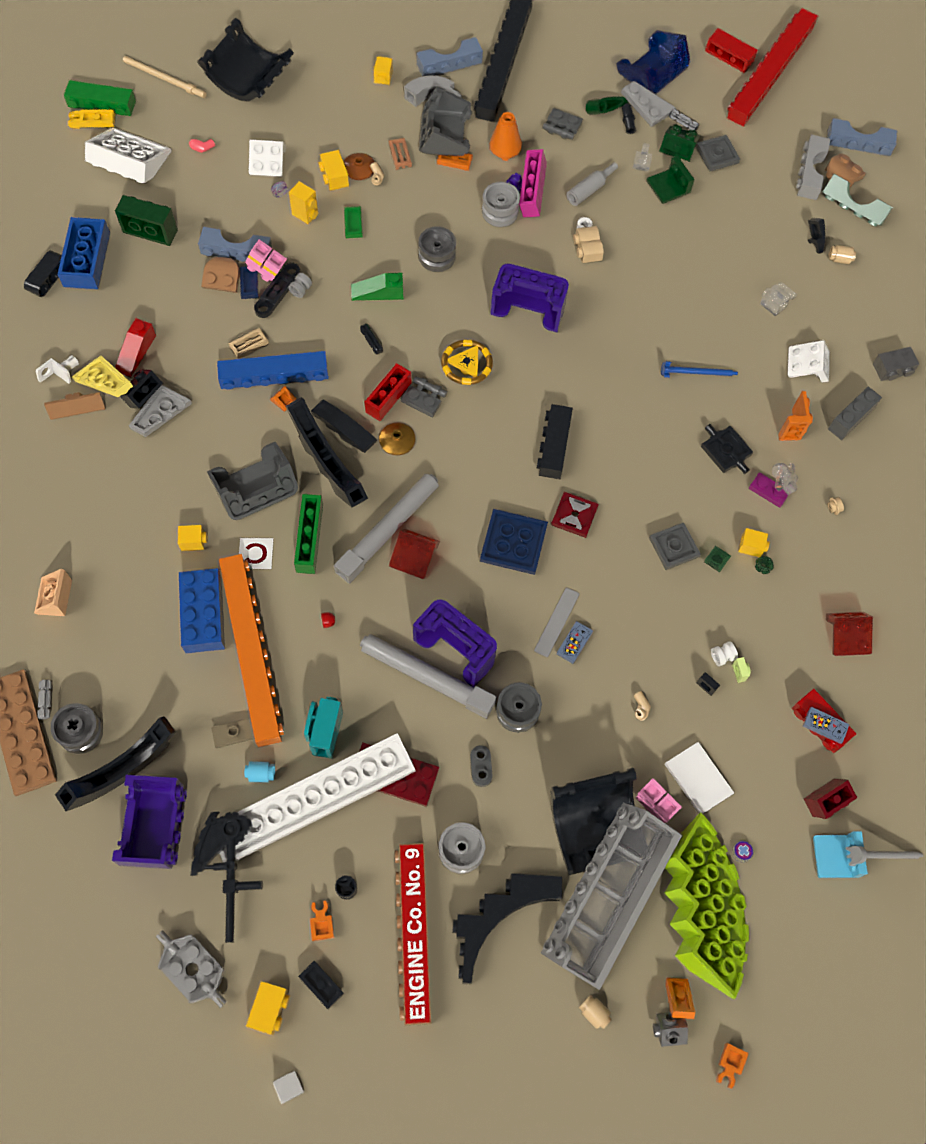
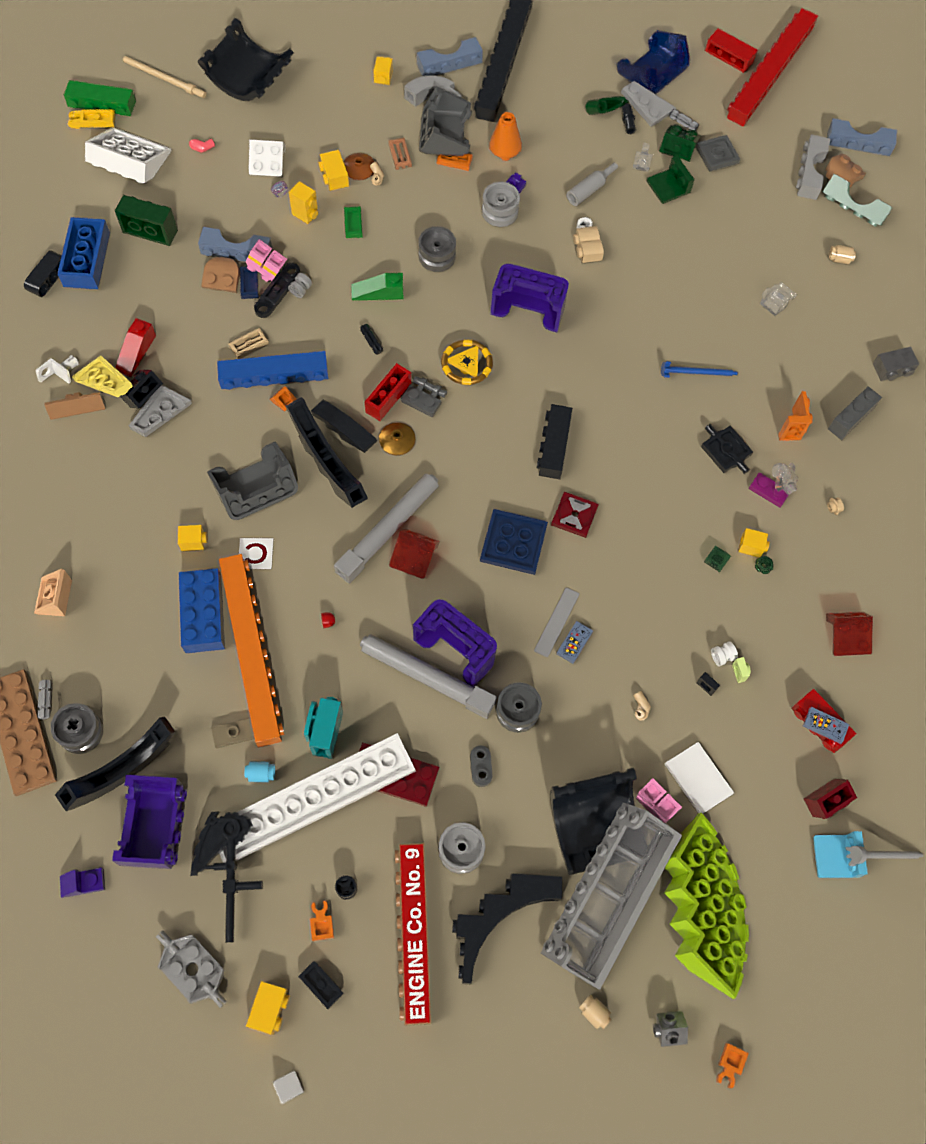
green brick [294,494,323,574] -> none
dark pink brick [519,149,547,217] -> none
dark grey plate [543,108,583,140] -> none
dark grey plate [649,522,701,570] -> none
orange plate [665,978,696,1019] -> none
tile [732,840,754,863] -> none
white bracket [788,340,830,382] -> none
black slope [808,218,825,254] -> none
none -> dark purple slope [60,868,105,898]

